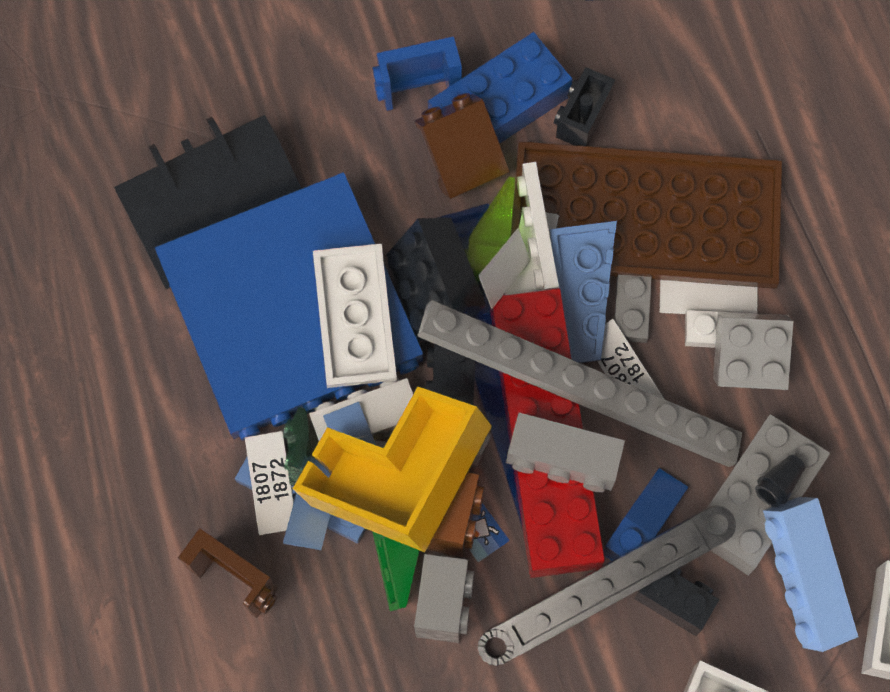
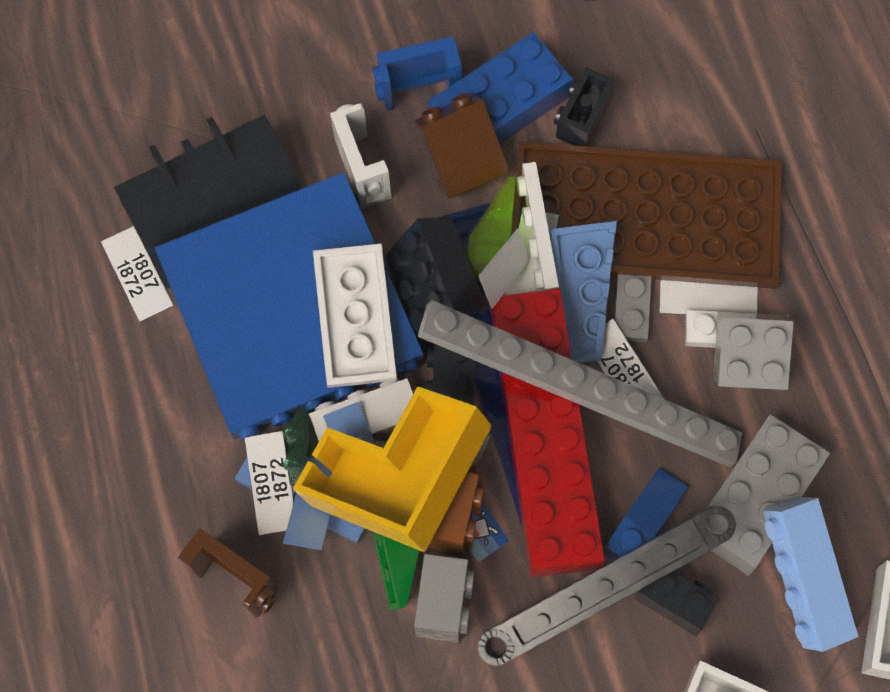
light grey brick [506,413,625,492] -> none
black cone [755,455,806,507] -> none
none -> white sticker [101,226,173,321]
none -> white panel [330,103,392,209]

